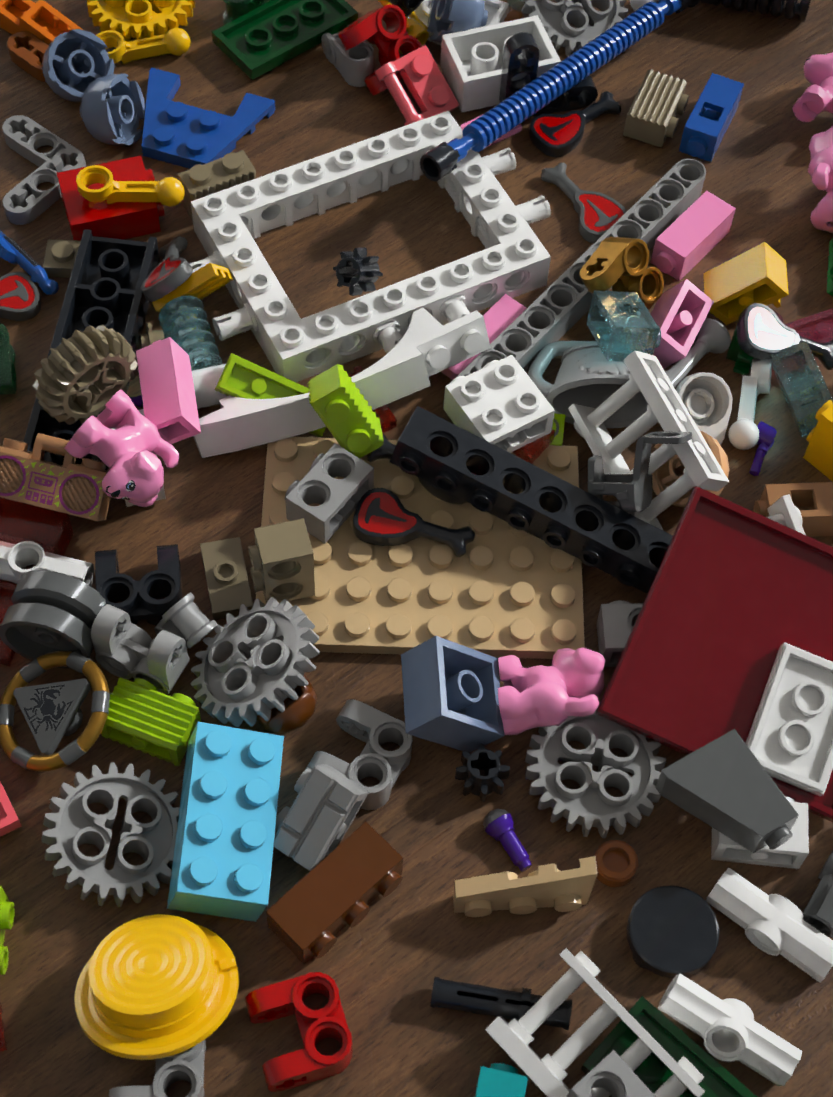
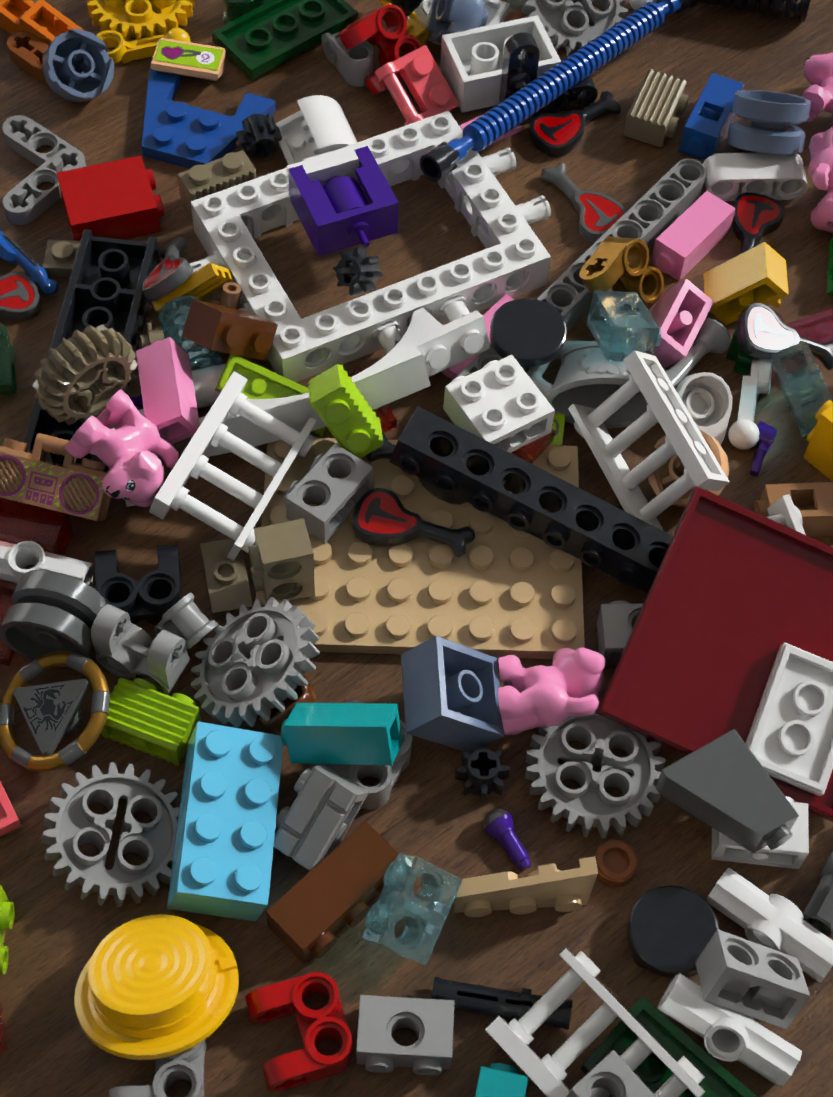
yellow piece [76,165,185,207] -> none
sand blue cylinder [80,73,145,146] -> none
dark grey piece [588,431,692,512] -> none
none -> white fence [149,371,317,561]
none -> slope [151,38,226,80]
none -> reddish brown brick [182,299,278,361]
none -> medium nougat arm [210,282,241,309]
none -> black gear [236,114,282,158]
none -> white brick [276,95,357,165]
none -> teal brick [281,703,403,766]
none -> dark purple piece [287,143,399,257]
none -> light grey brick [356,995,454,1076]
none -> clear light blue brick [362,853,463,966]
none -> black tile [489,298,567,369]
none -> light grey brick [695,929,810,1029]
none -> white beam [703,153,808,201]
none -> sand blue wheel [727,90,811,155]
none -> piece [731,192,784,255]

